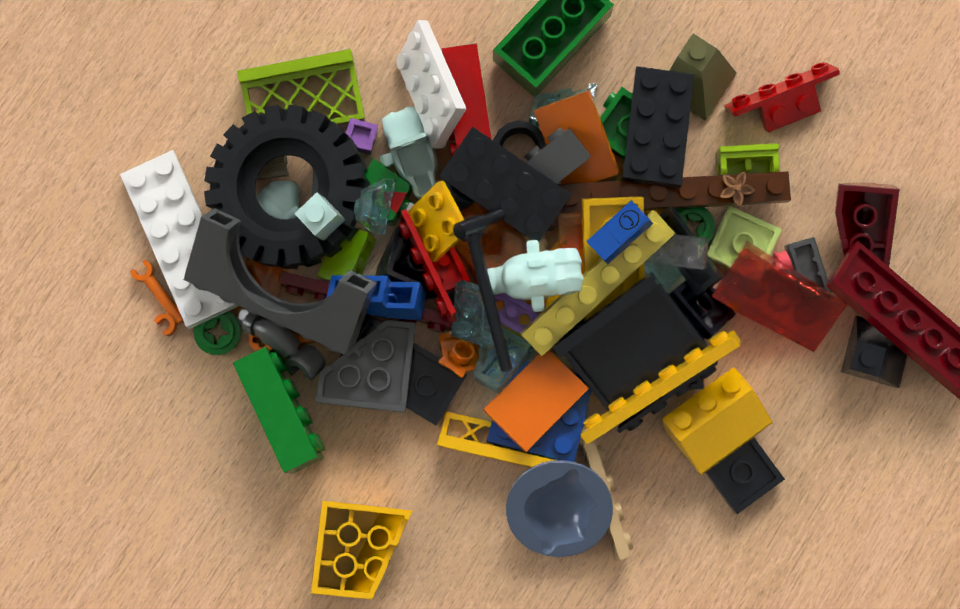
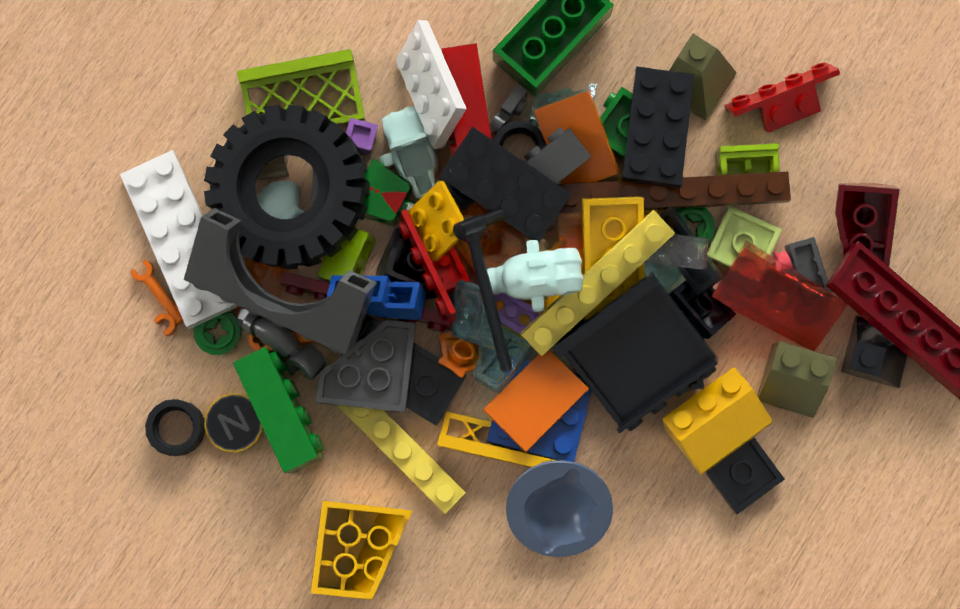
light aqua brick [295,193,345,241] -> none
clear light blue wing [354,178,396,235] -> none
yellow plate [580,330,741,444] -> none
tan plate [581,440,633,560] -> none
blue tile [586,200,653,264] -> none
medium nougat plant [720,171,755,207] -> none
none -> black tyre [145,399,206,456]
none -> black tile [204,393,263,453]
none -> light yellow plate [337,405,466,514]
none -> dark grey plate [489,84,528,134]
none -> olive slope [757,341,837,418]

